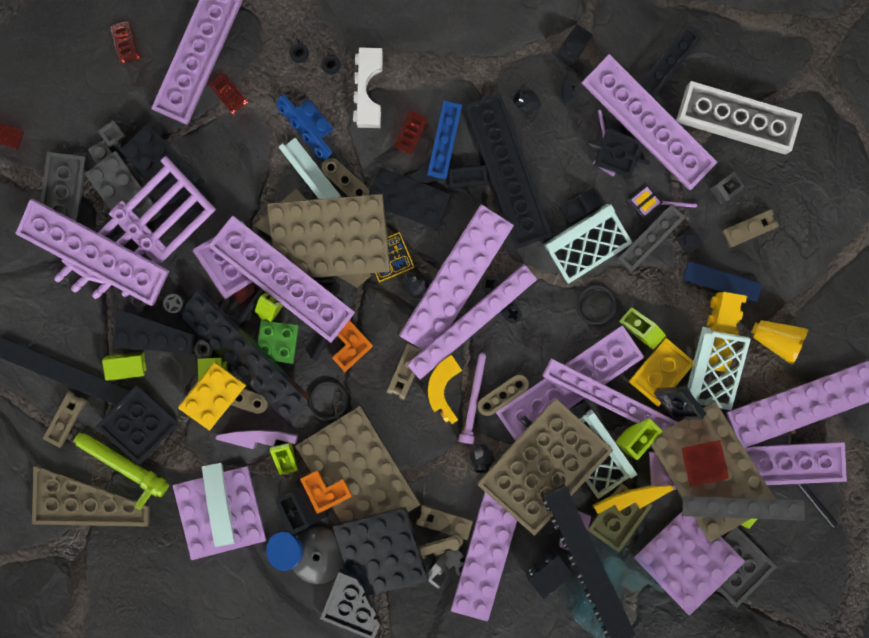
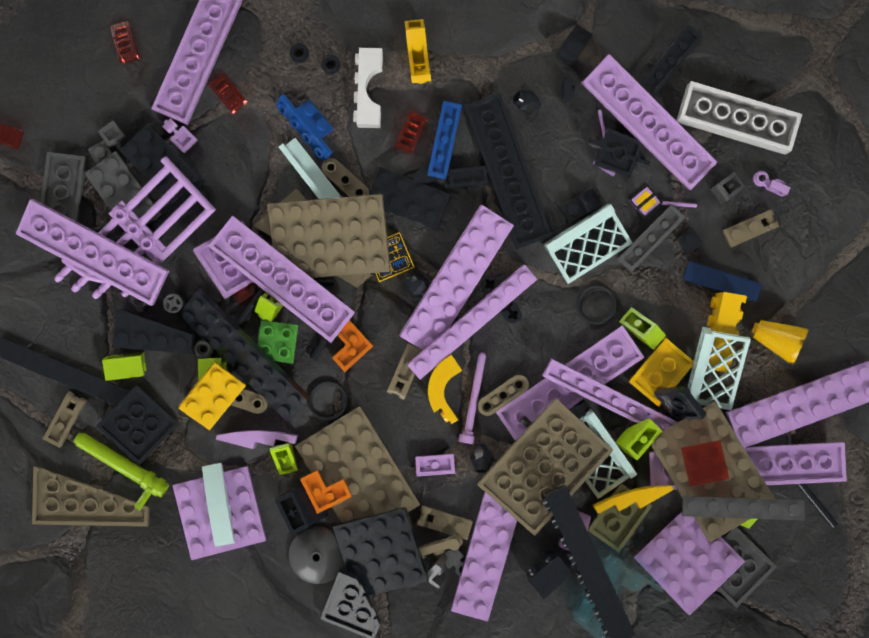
blue tile [266,531,303,571] -> none
none -> lavender plate [162,118,198,153]
none -> yellow arch [405,19,431,84]
none -> lavender plate [415,454,455,476]
none -> lavender plate [753,171,791,197]

